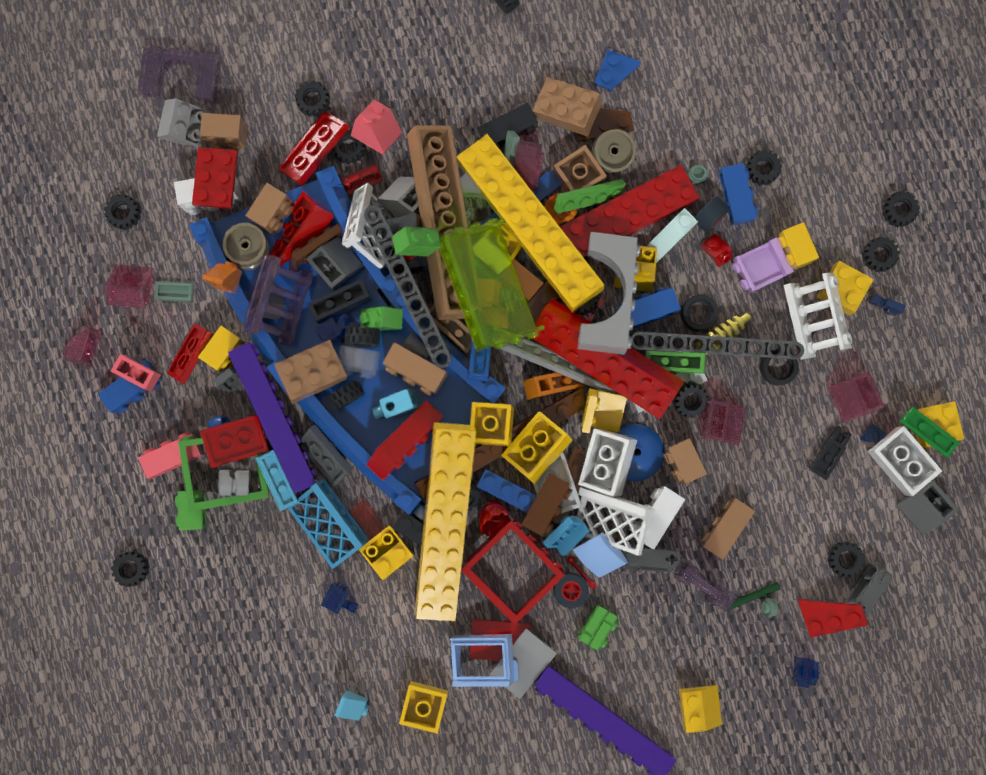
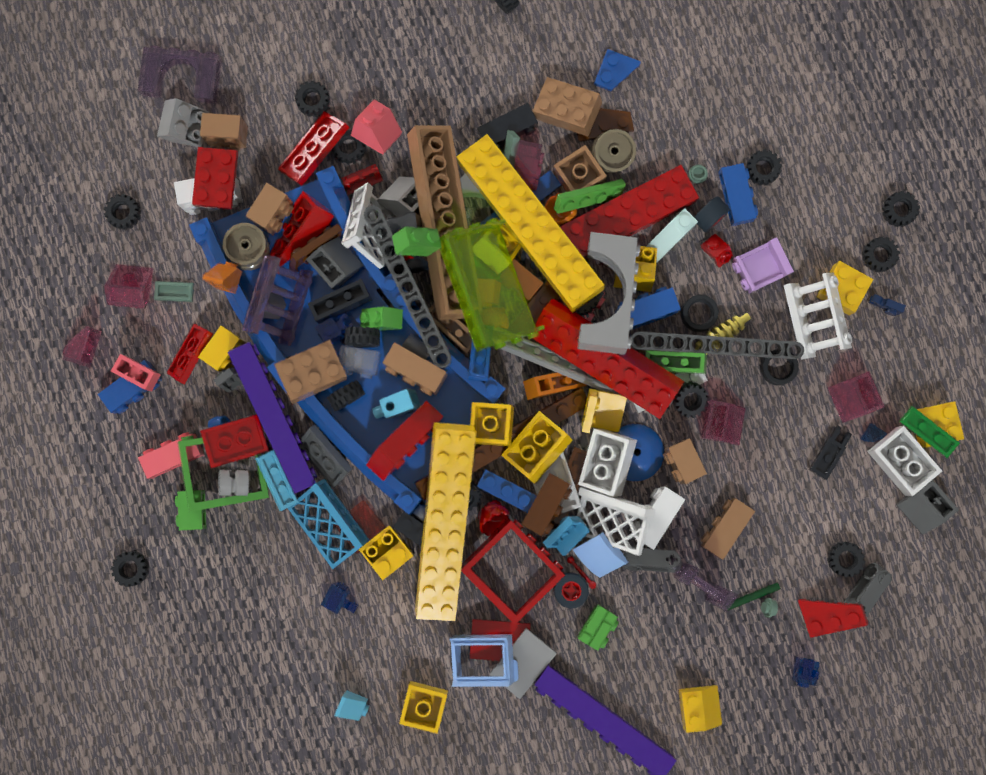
yellow slope [778,222,819,270] -> none

